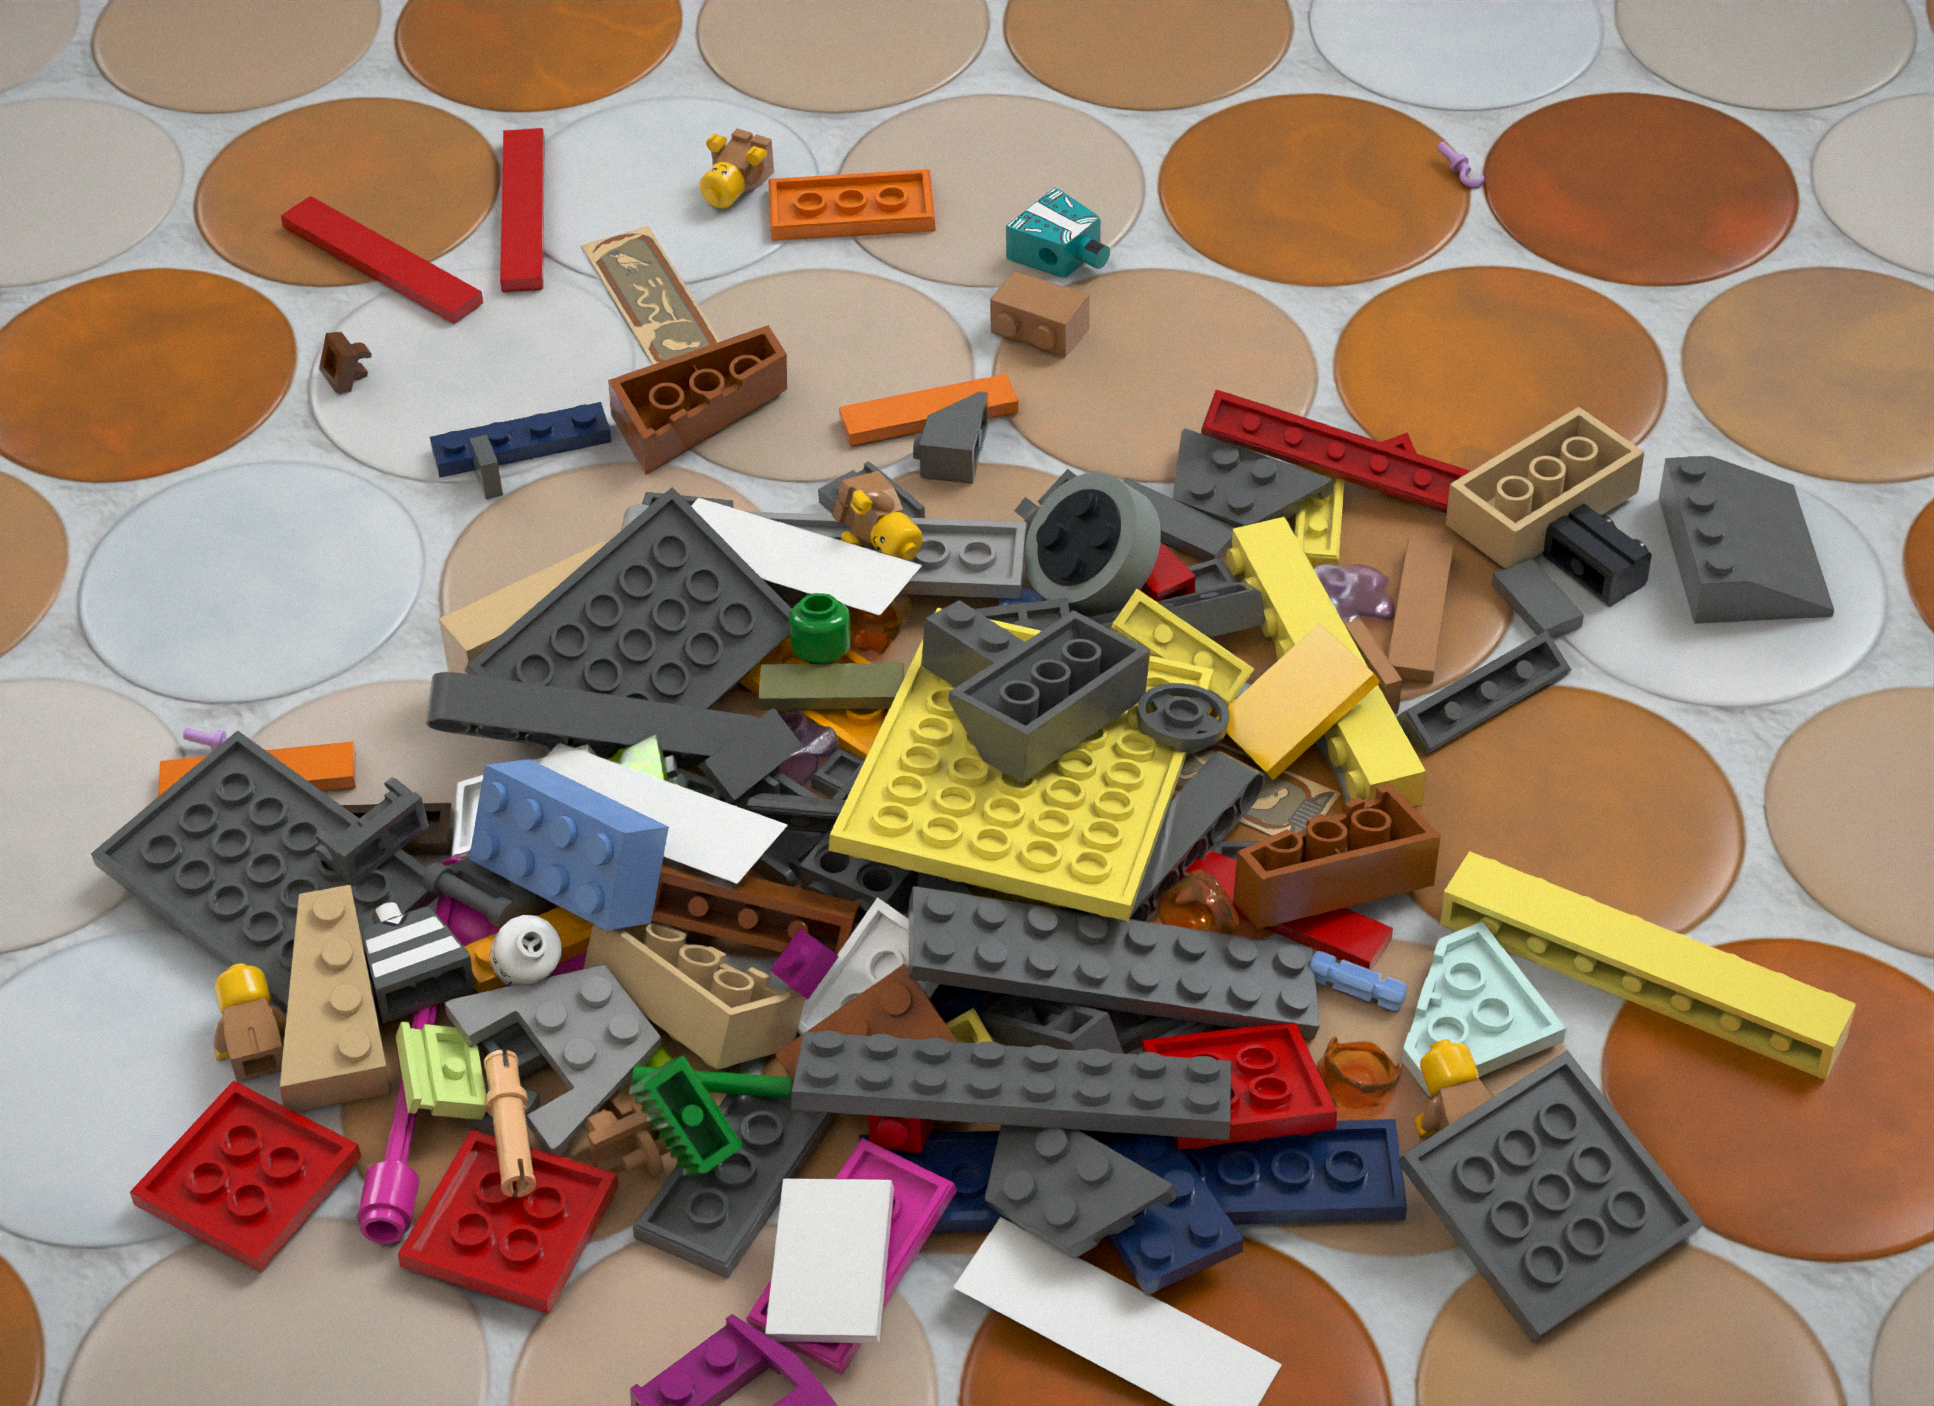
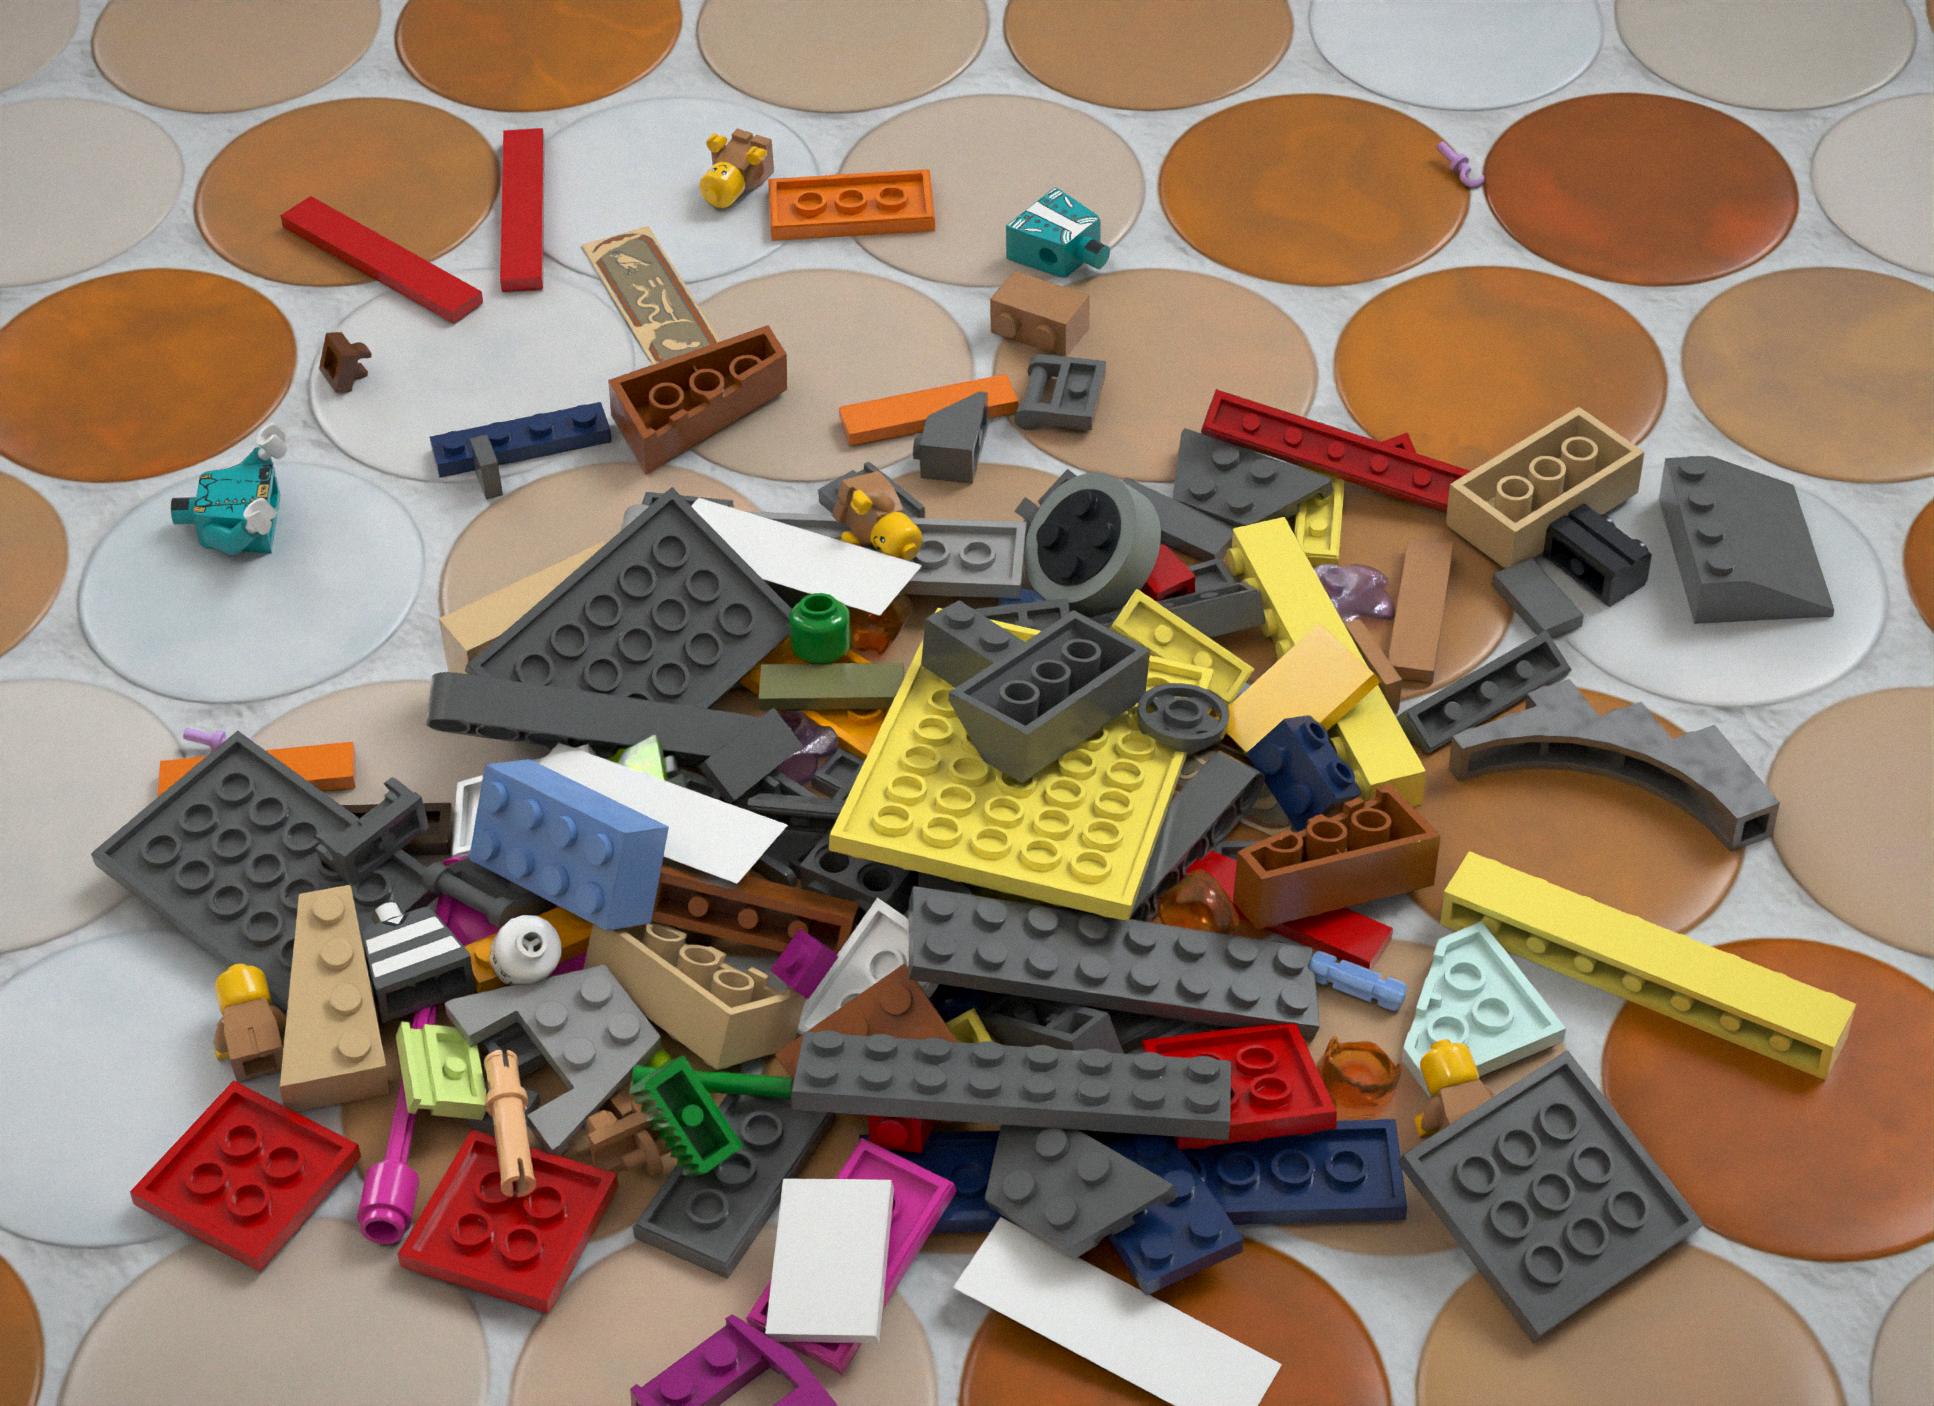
none -> teal torso [171,423,287,555]
none -> dark grey plate [1014,354,1106,430]
none -> dark blue bracket [1246,715,1362,832]
none -> flat silver arch [1449,679,1780,852]

